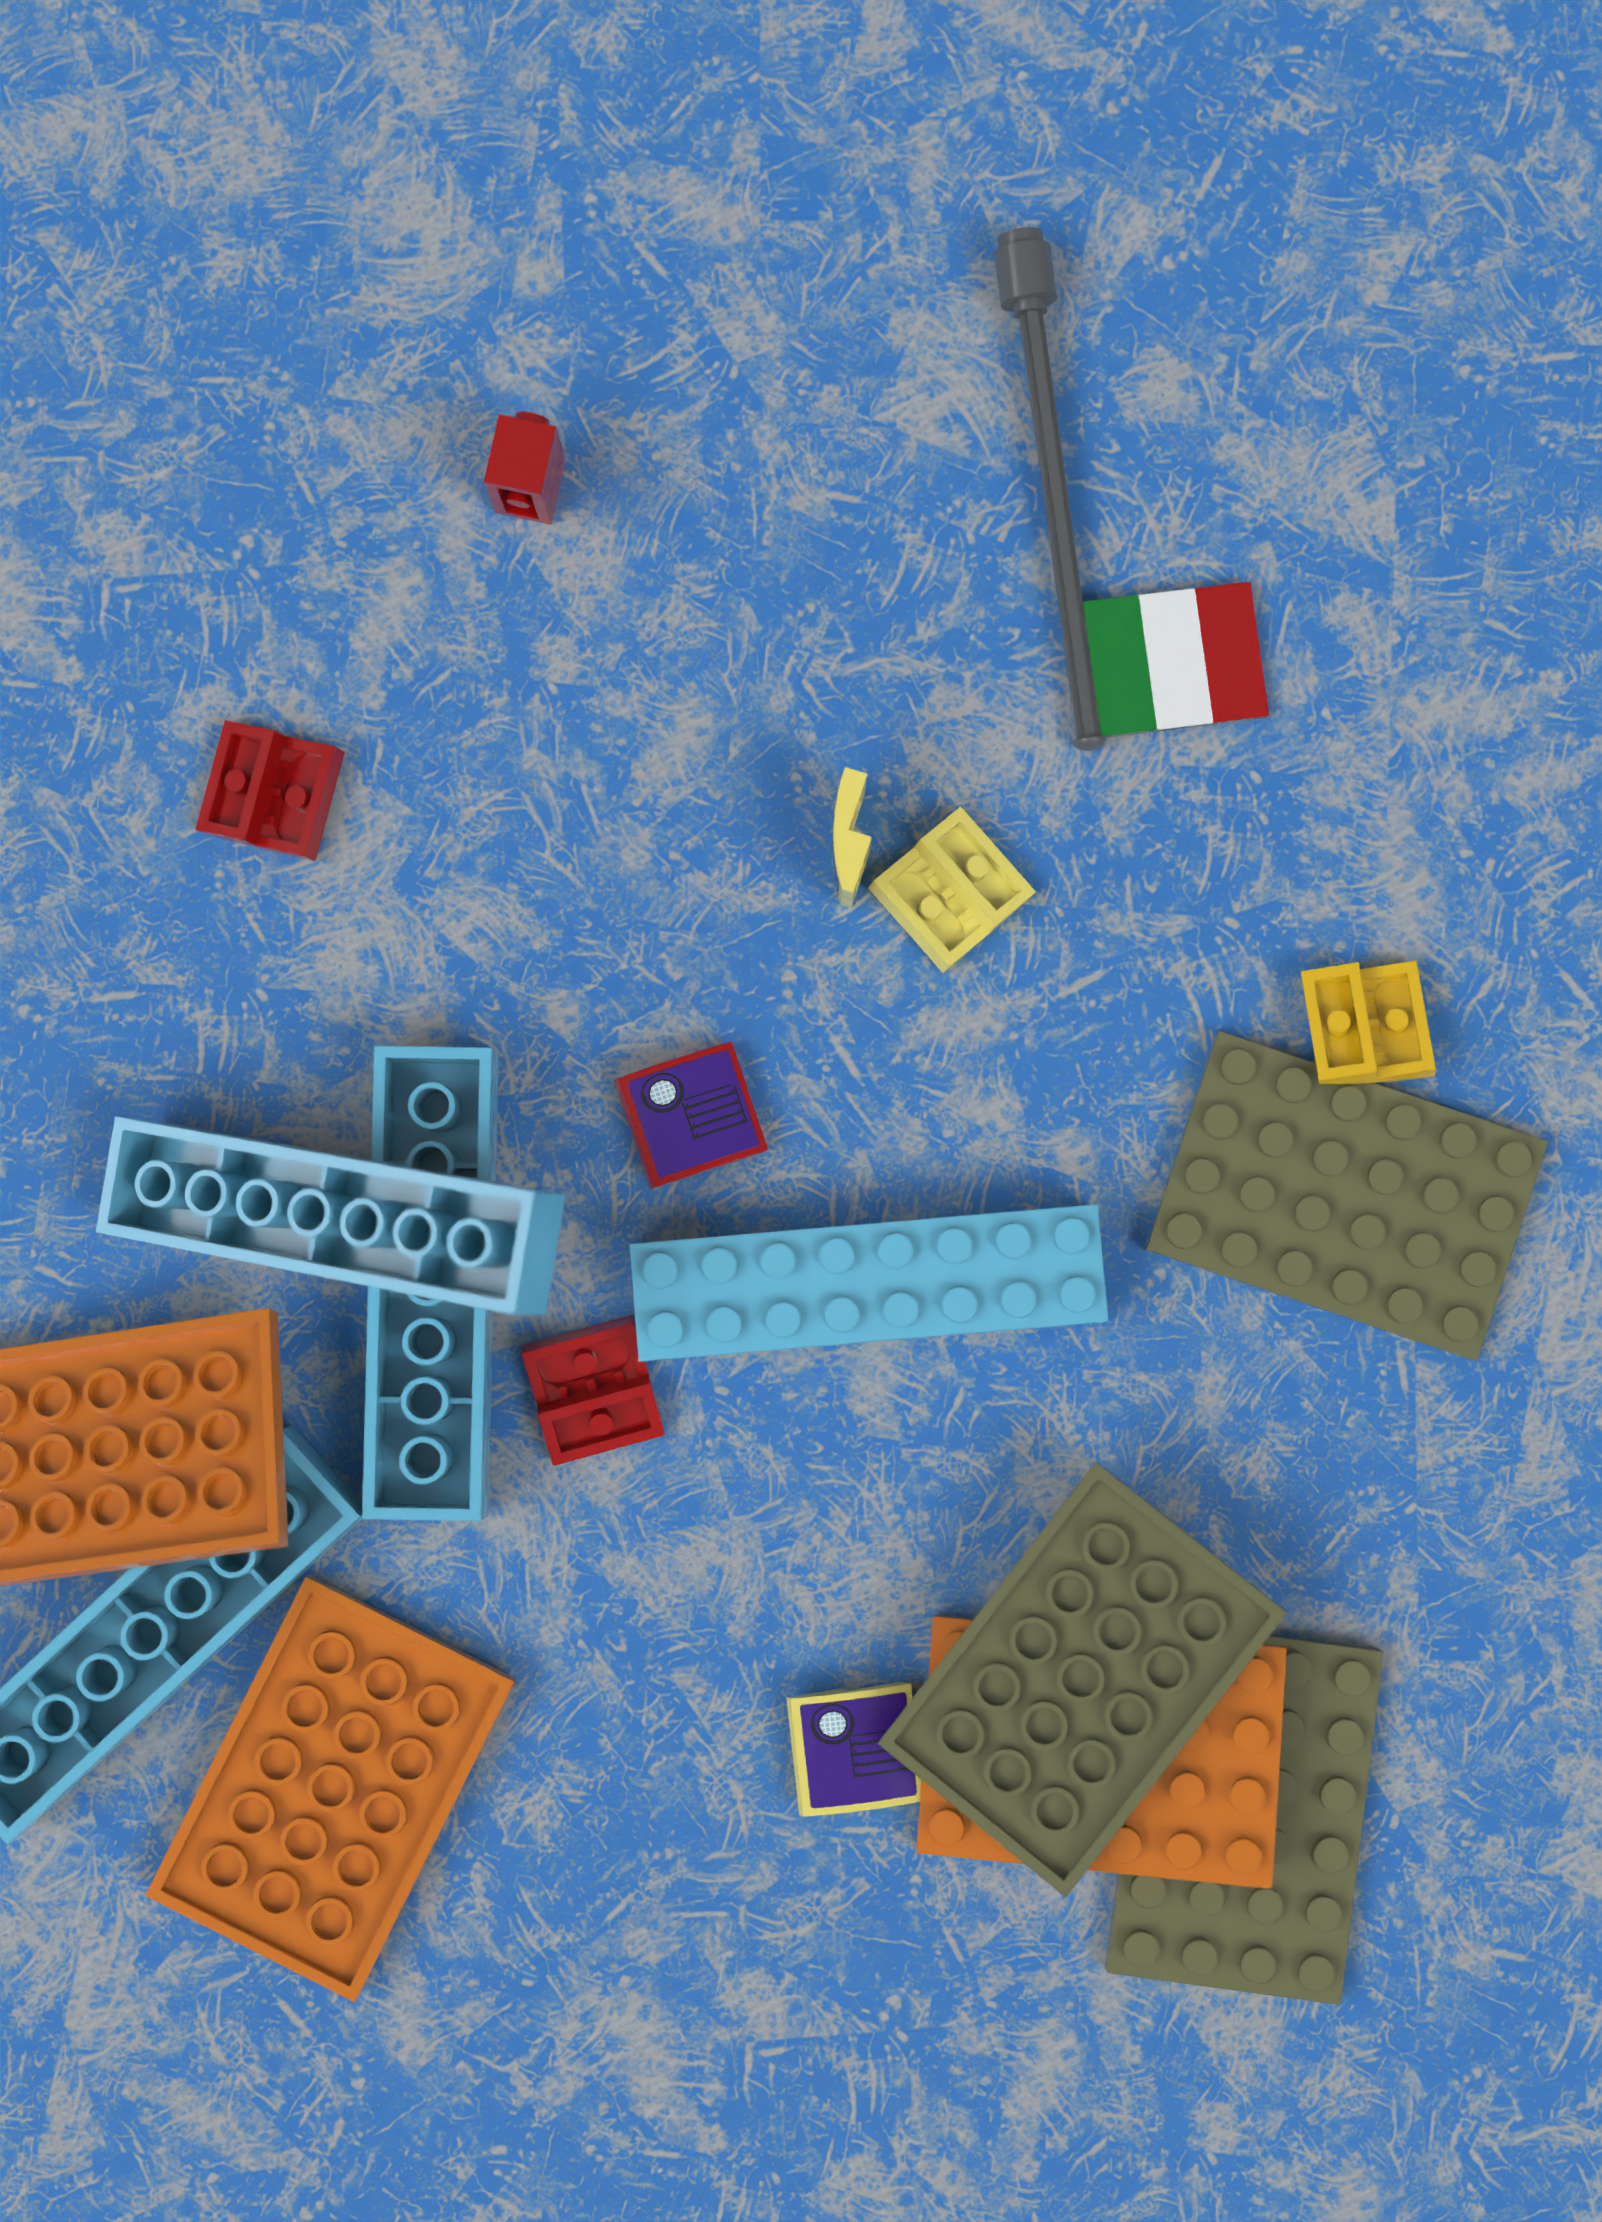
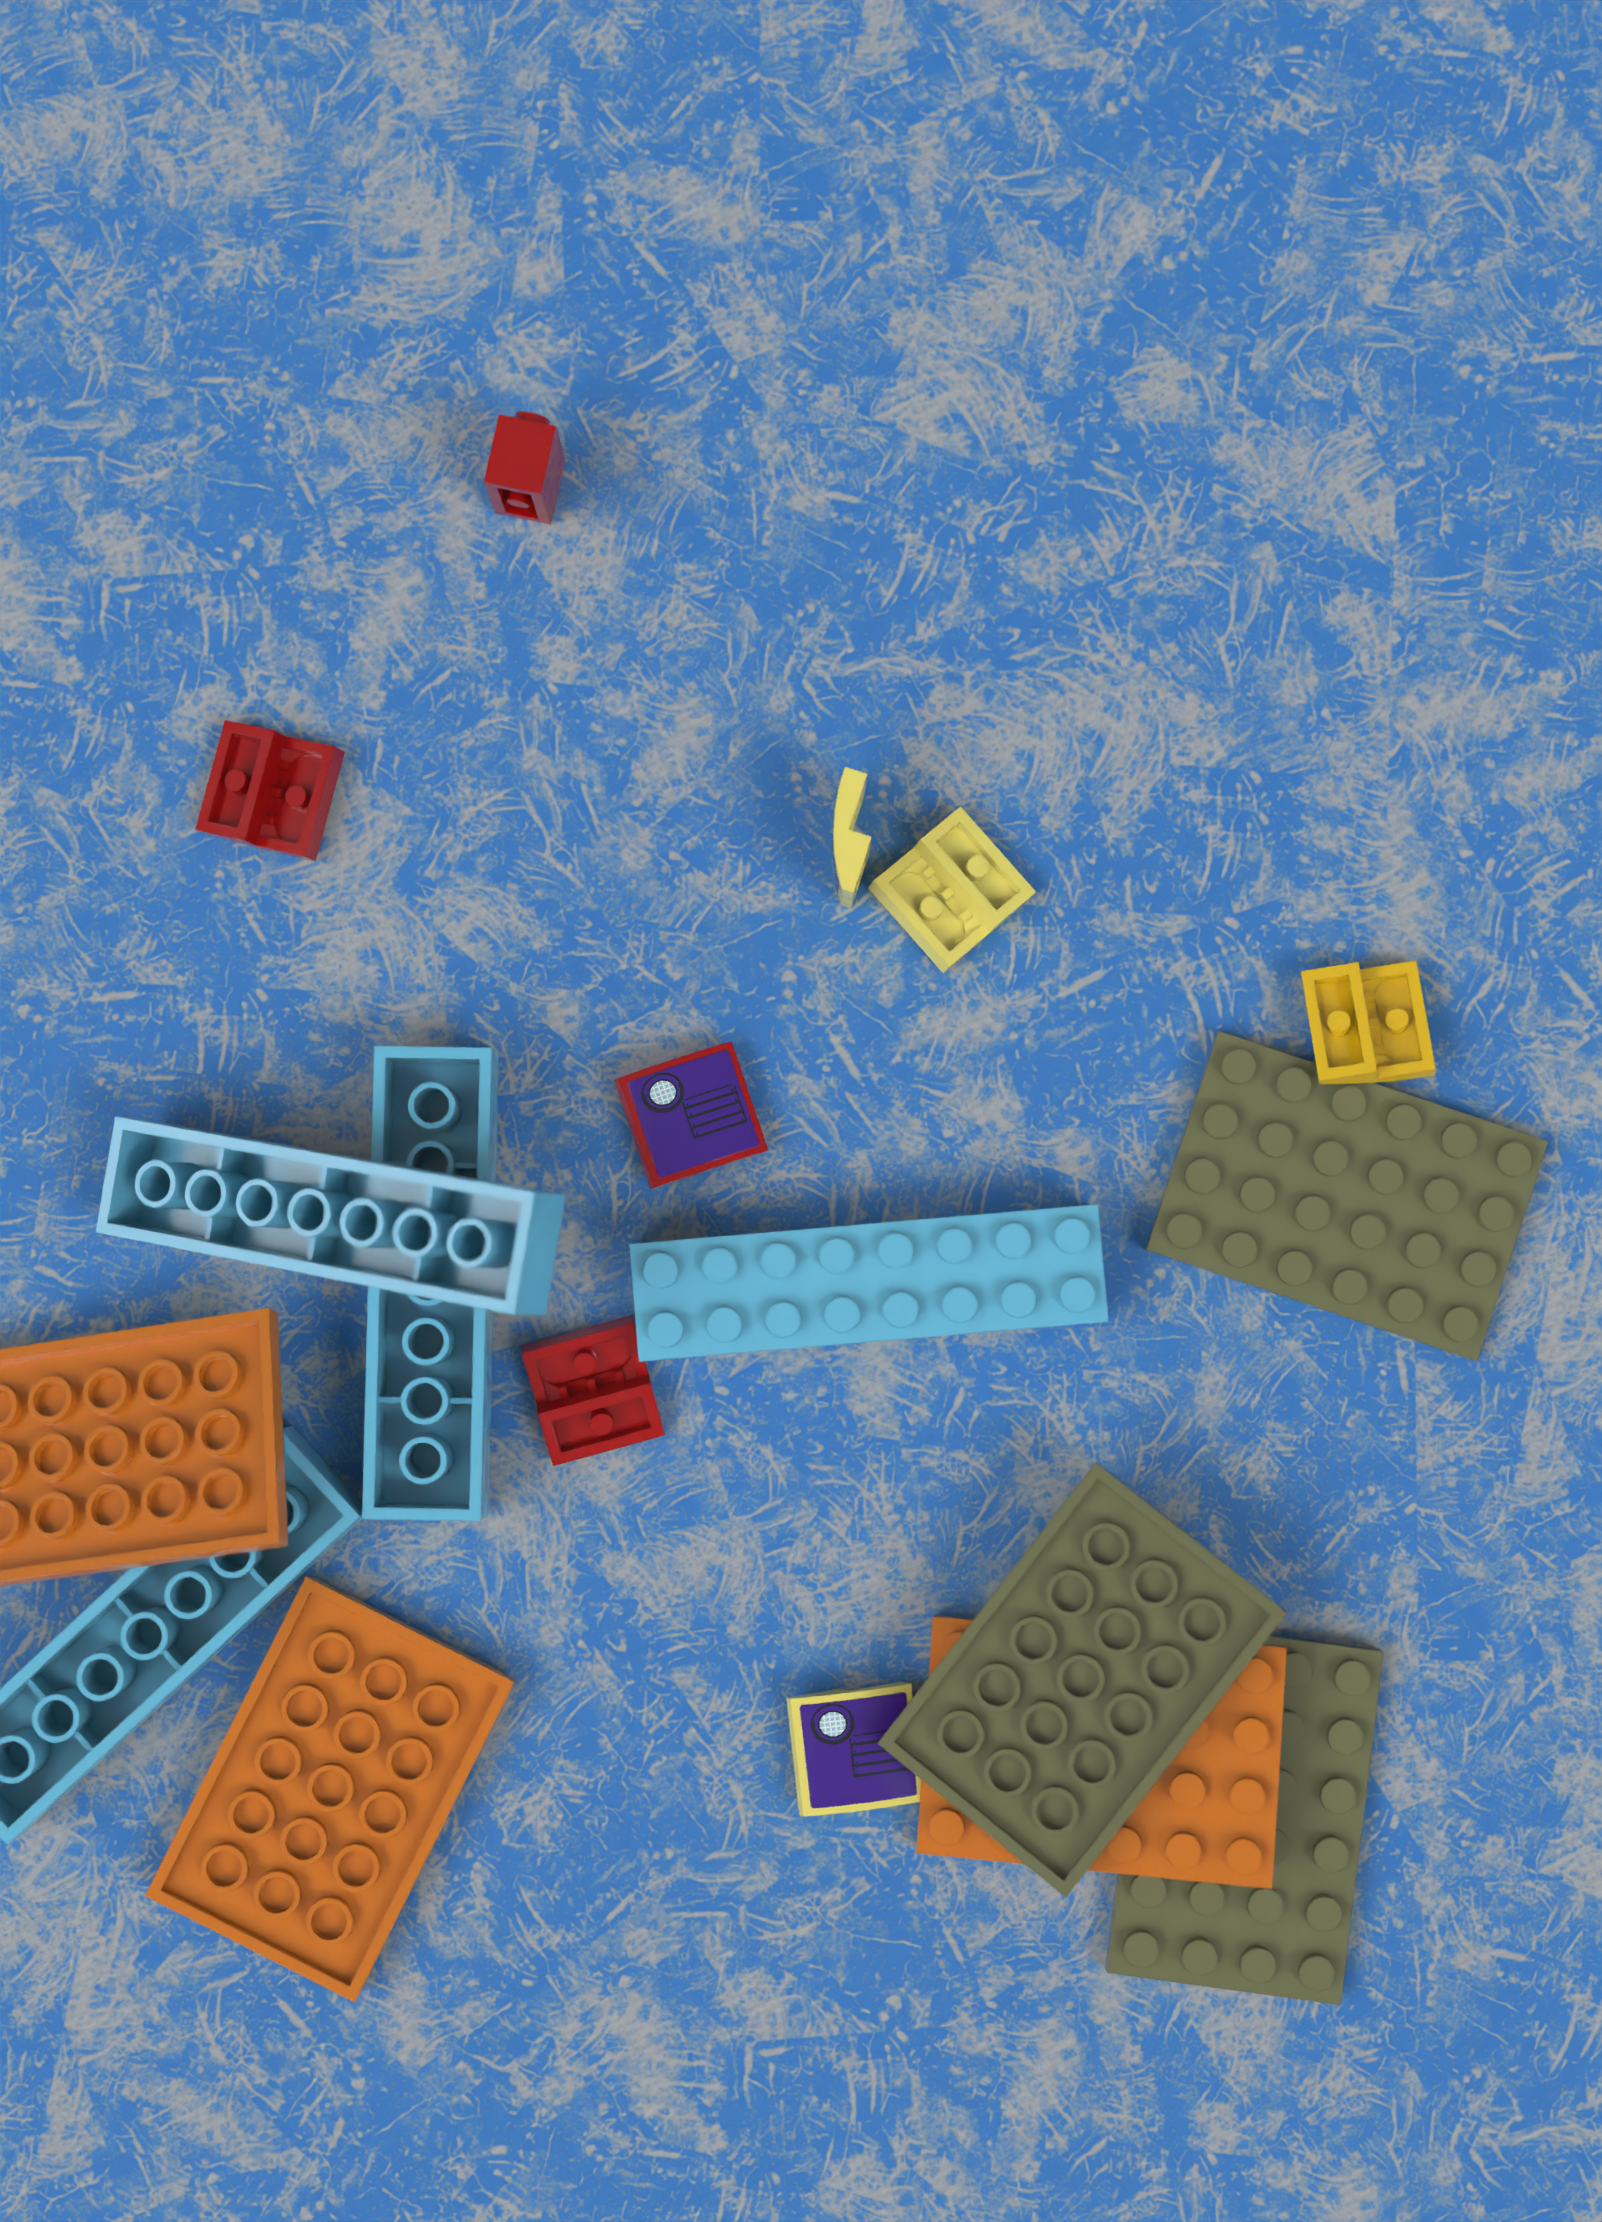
flag [994,227,1269,751] -> none

